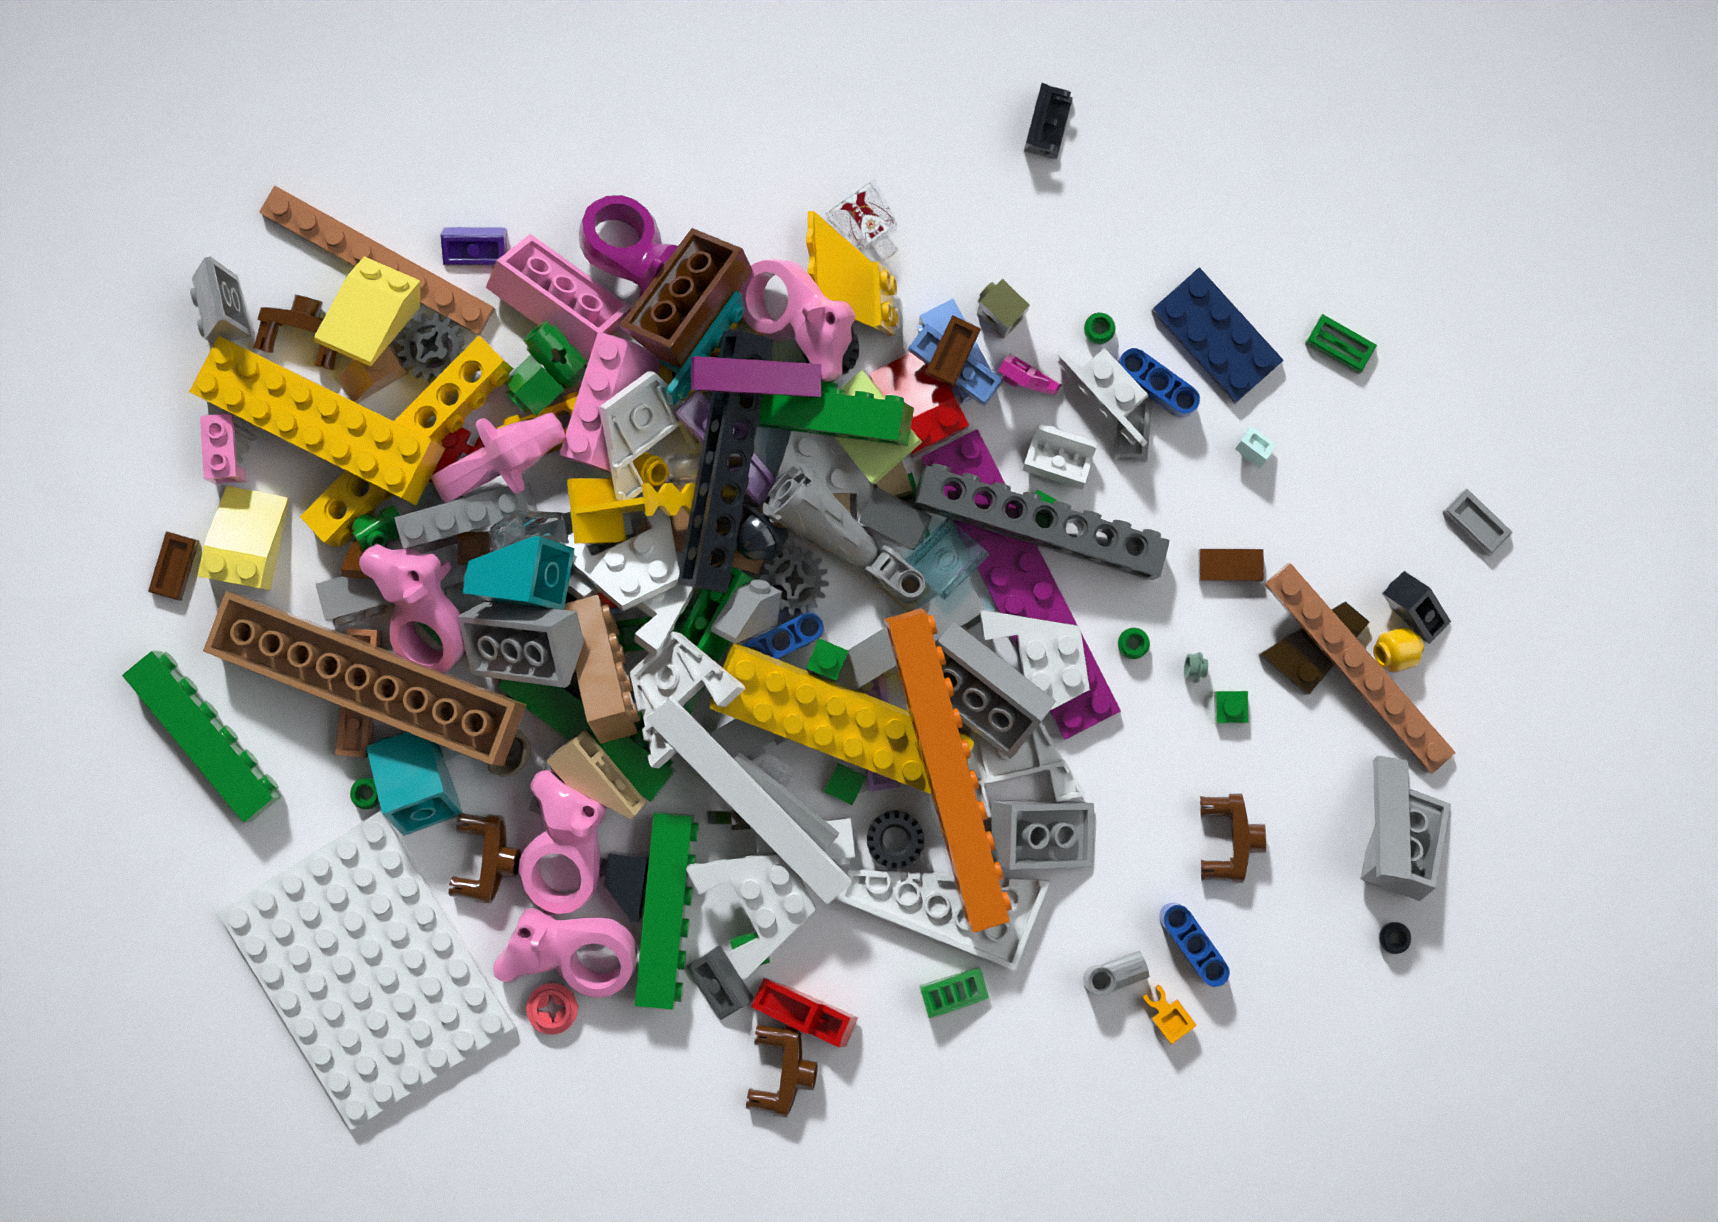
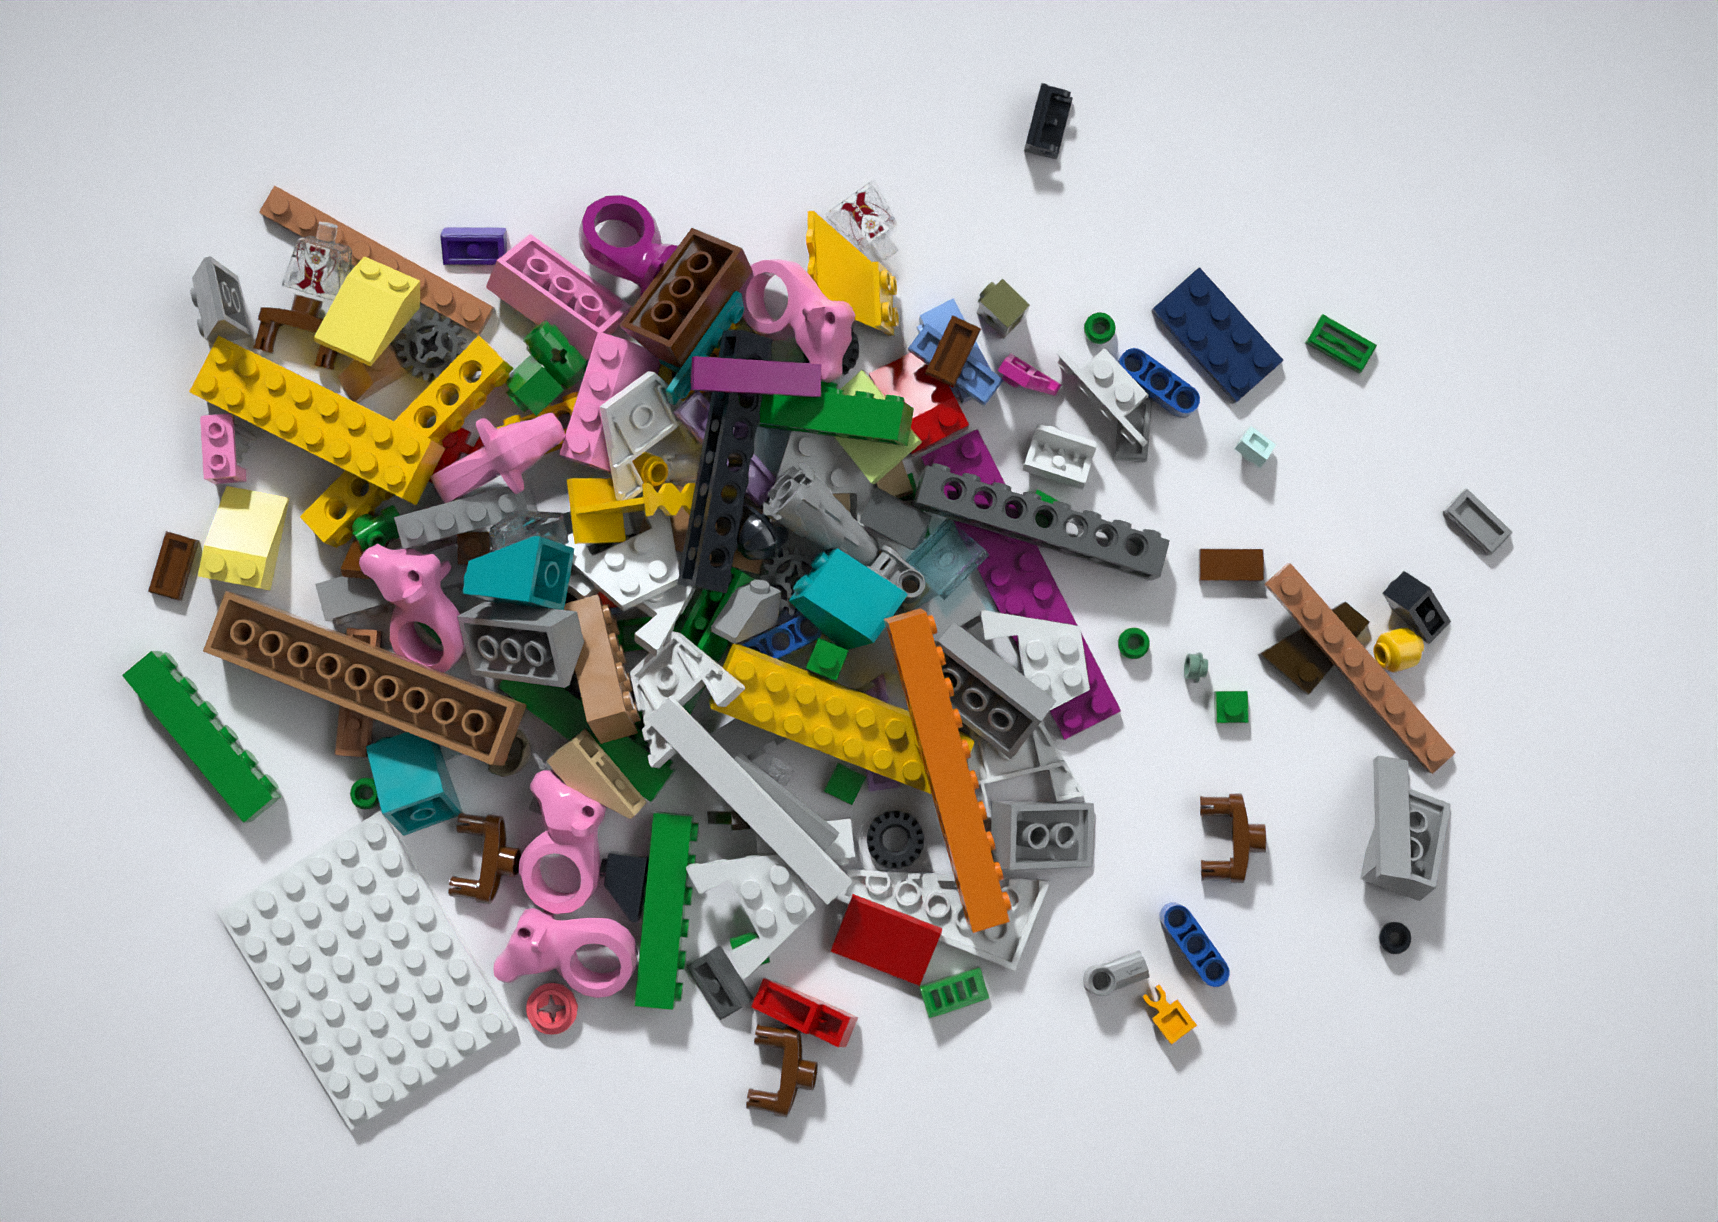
none -> clear torso [282,222,352,301]
none -> teal slope [789,549,908,650]
none -> red tile [830,894,943,986]

